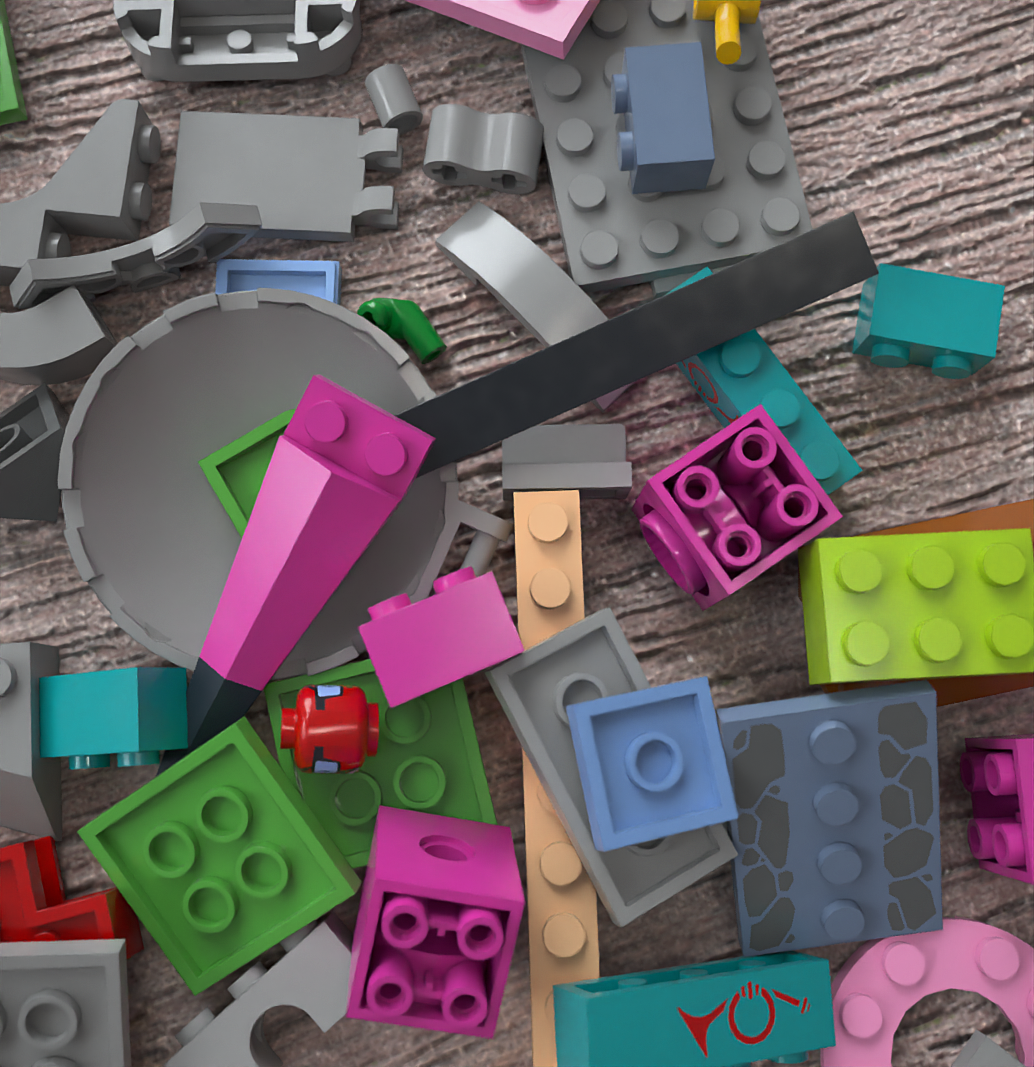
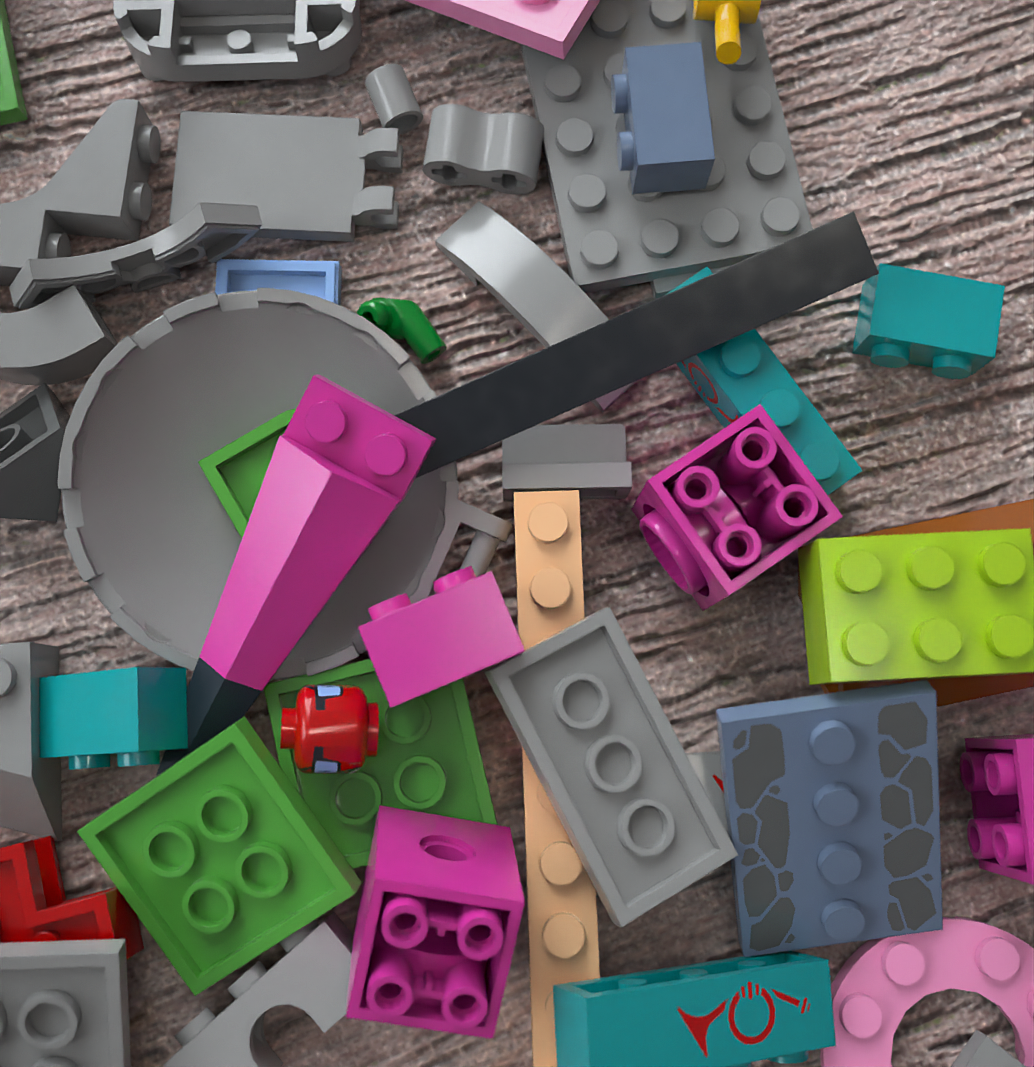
medium blue plate [566,676,738,852] -> none

